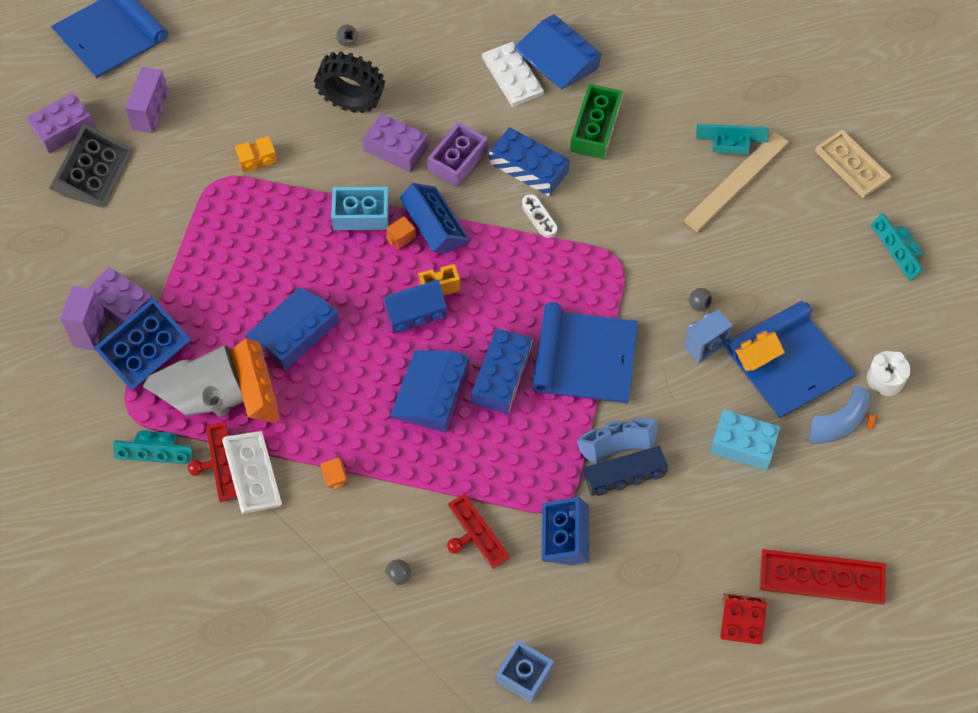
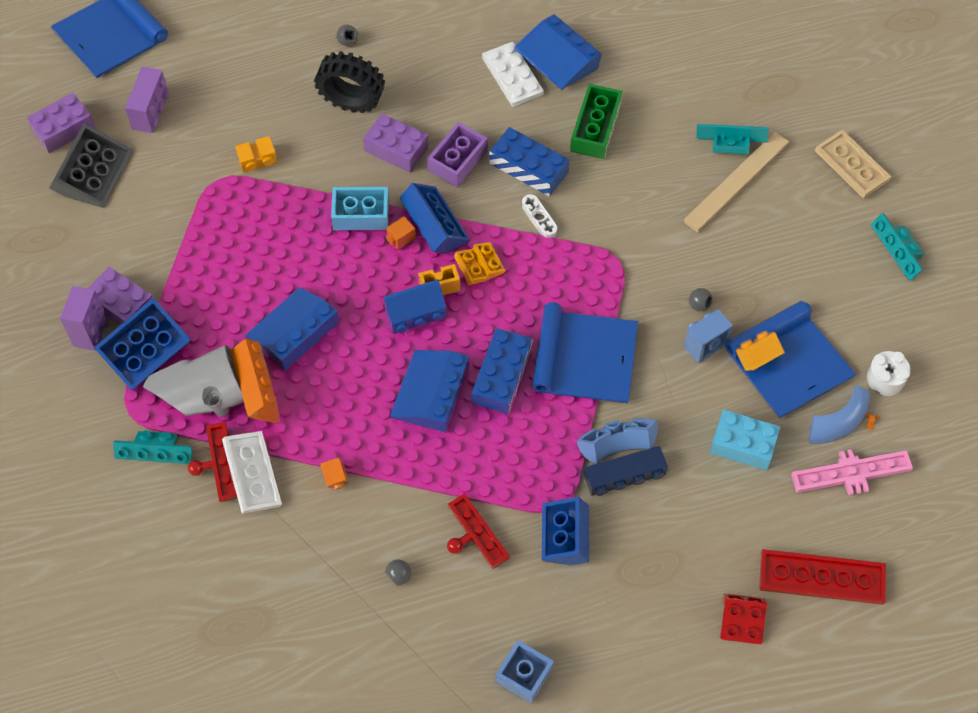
none -> light orange slope [454,242,505,285]
none -> bright pink hinge [791,449,913,495]

